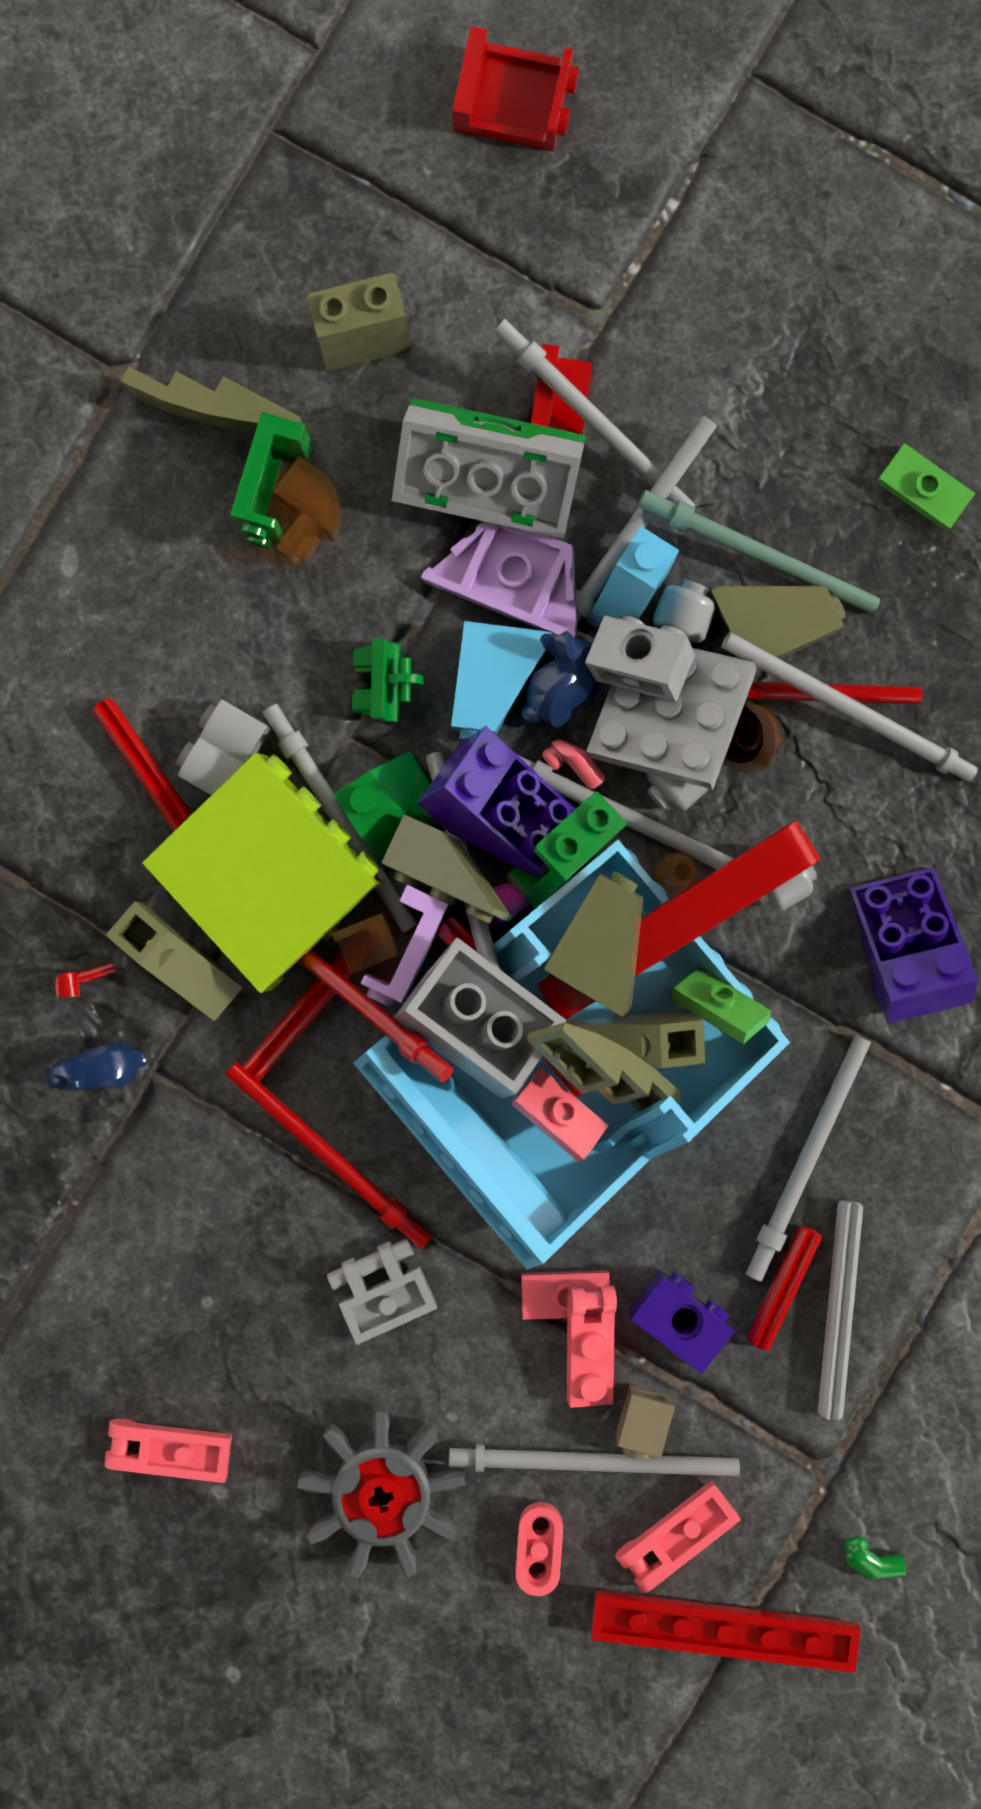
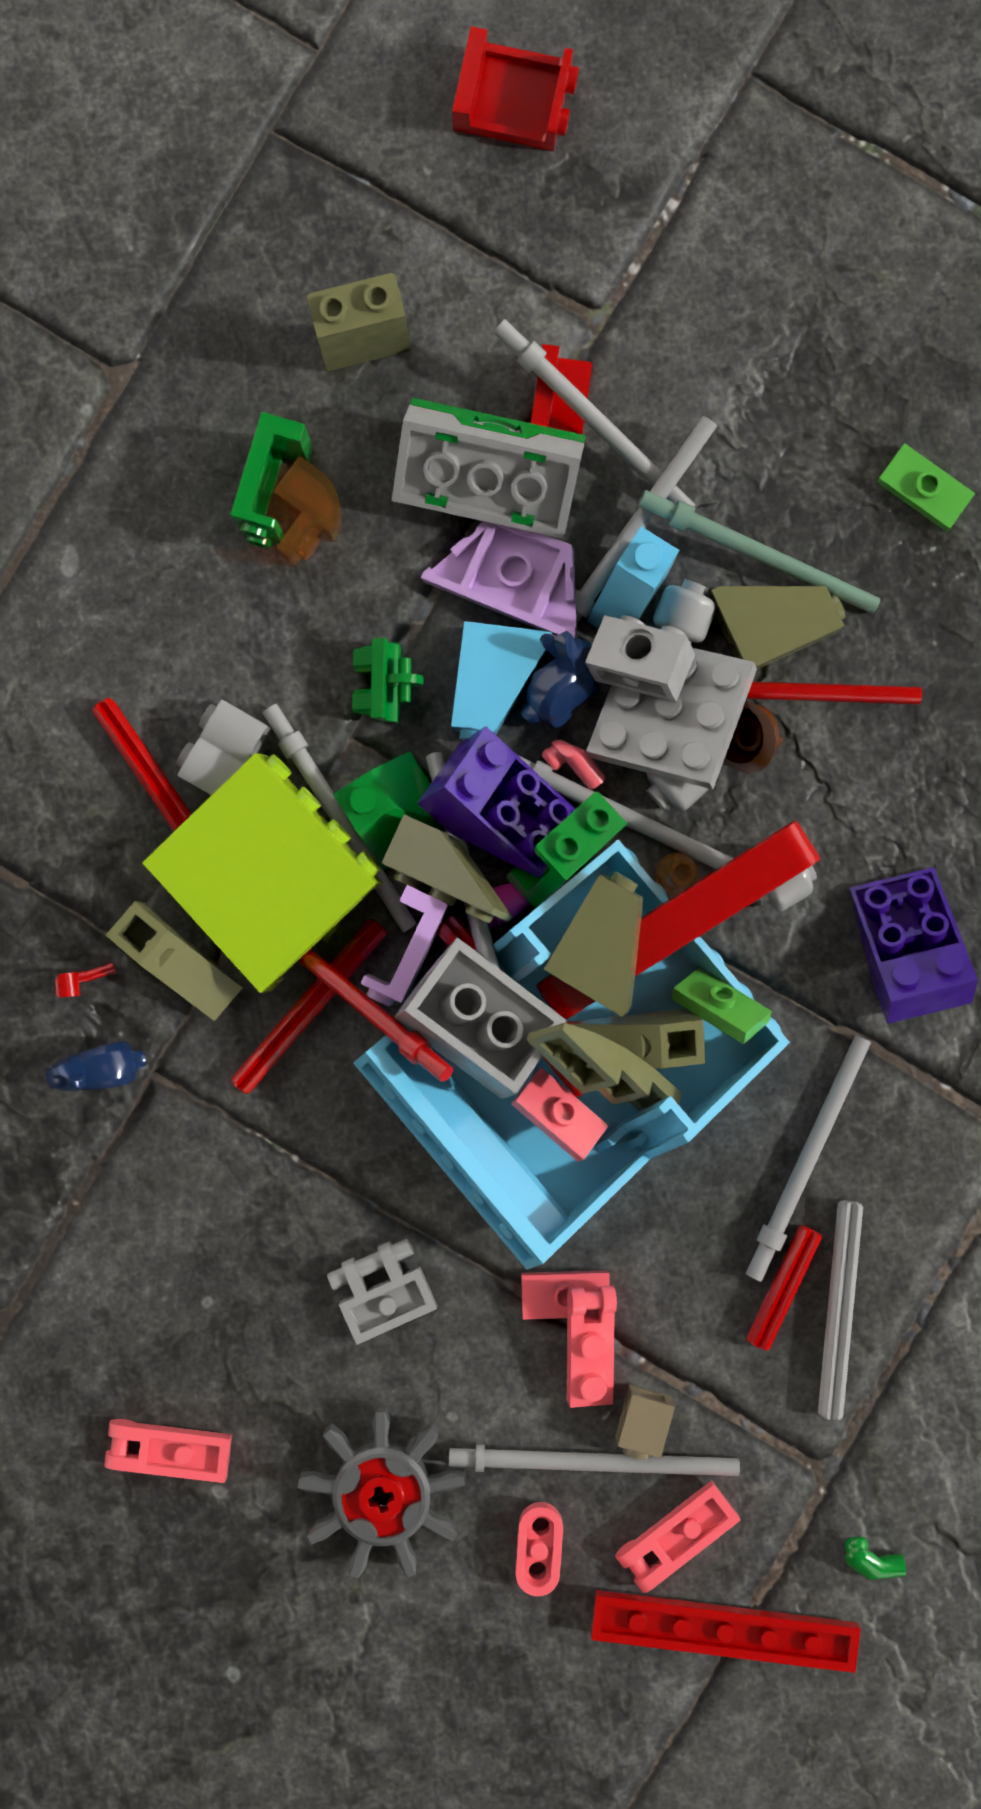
olive slope [120,366,303,434] -> none
red bar [224,1061,432,1250] -> none
clear orange panel [332,913,400,973] -> none
dark purple brick [628,1270,734,1374] -> none
light grey bar [721,632,978,782] -> none

